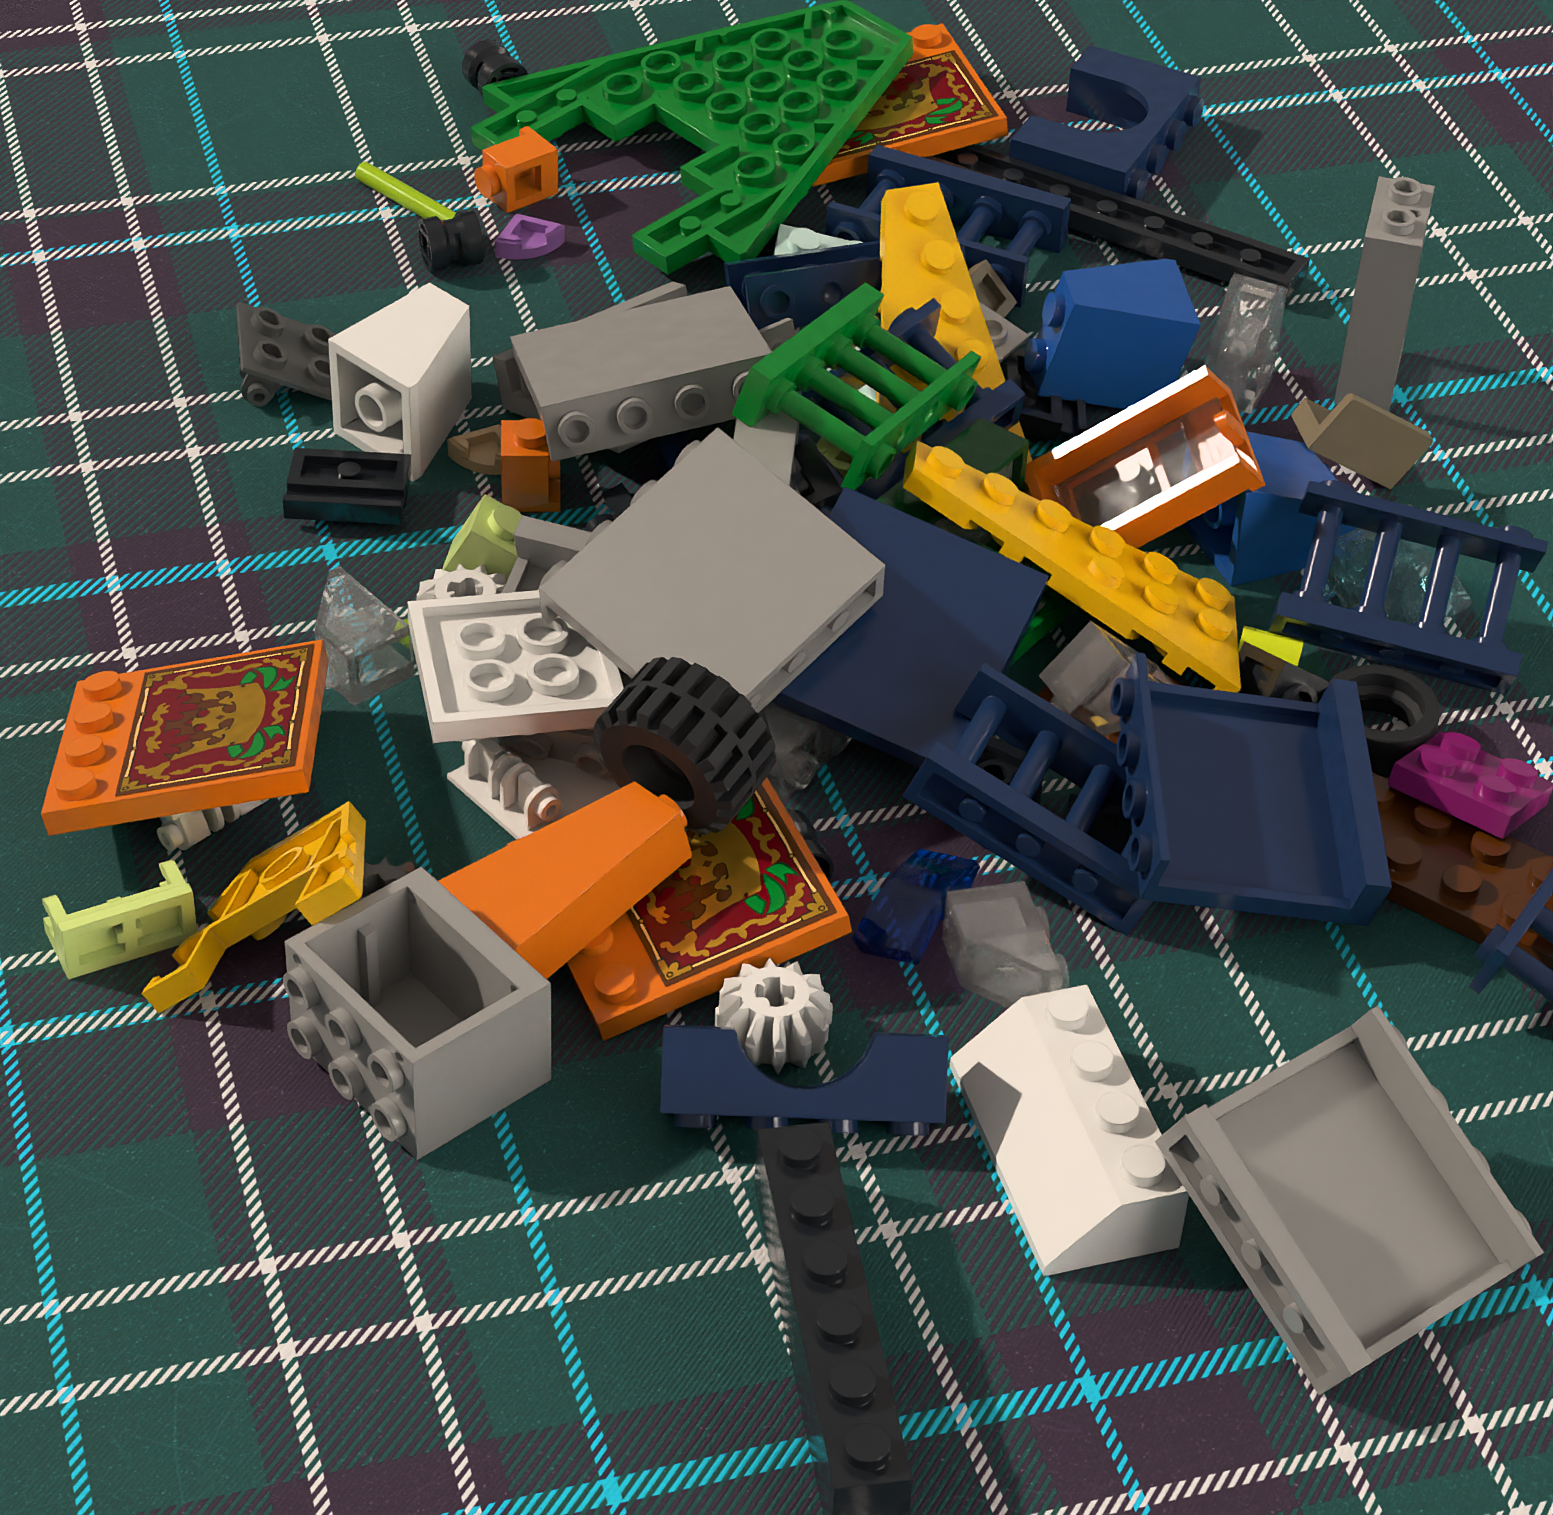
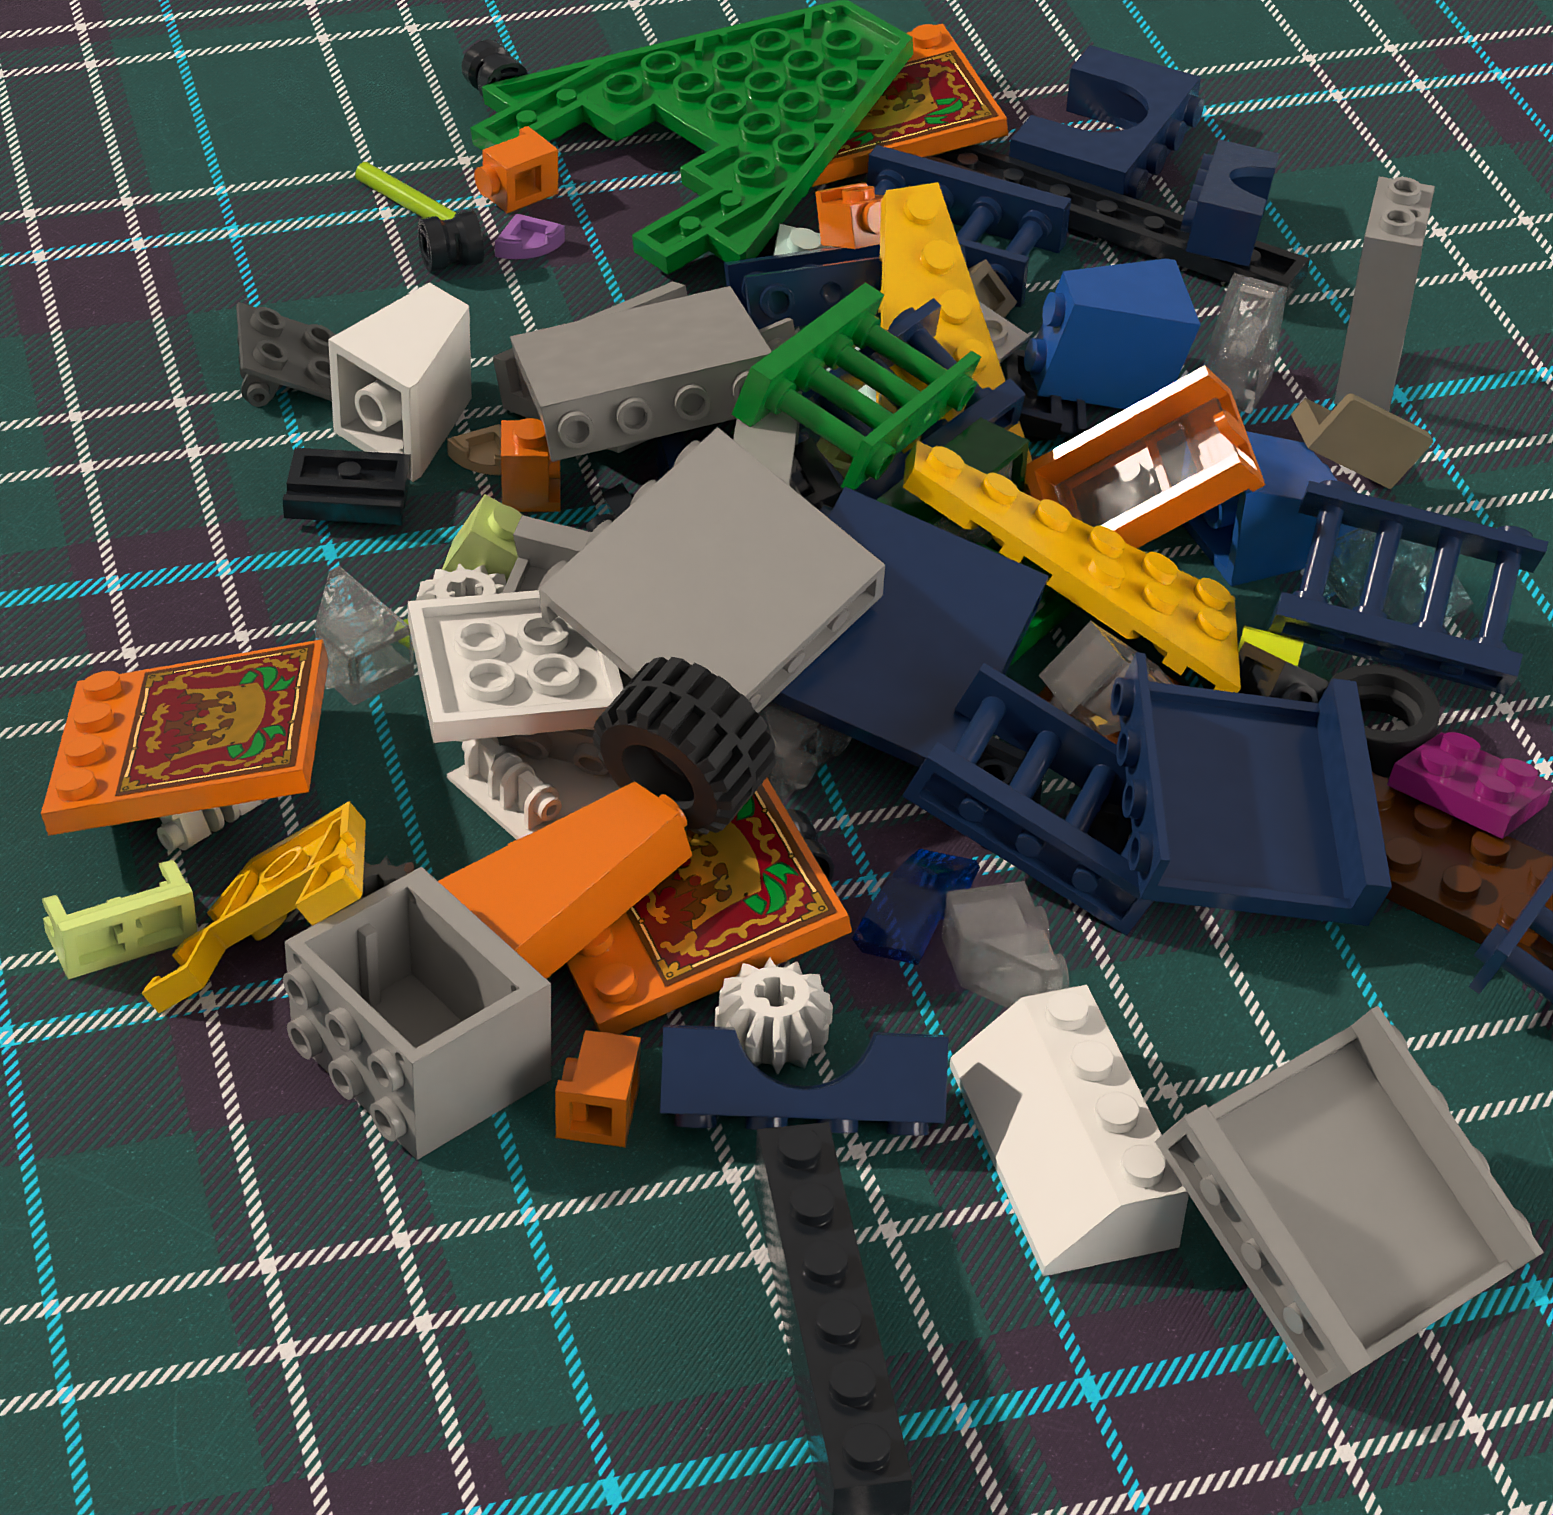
none -> orange brick [555,1030,641,1147]
none -> orange brick [815,183,884,249]
none -> dark blue arch [1180,139,1280,267]

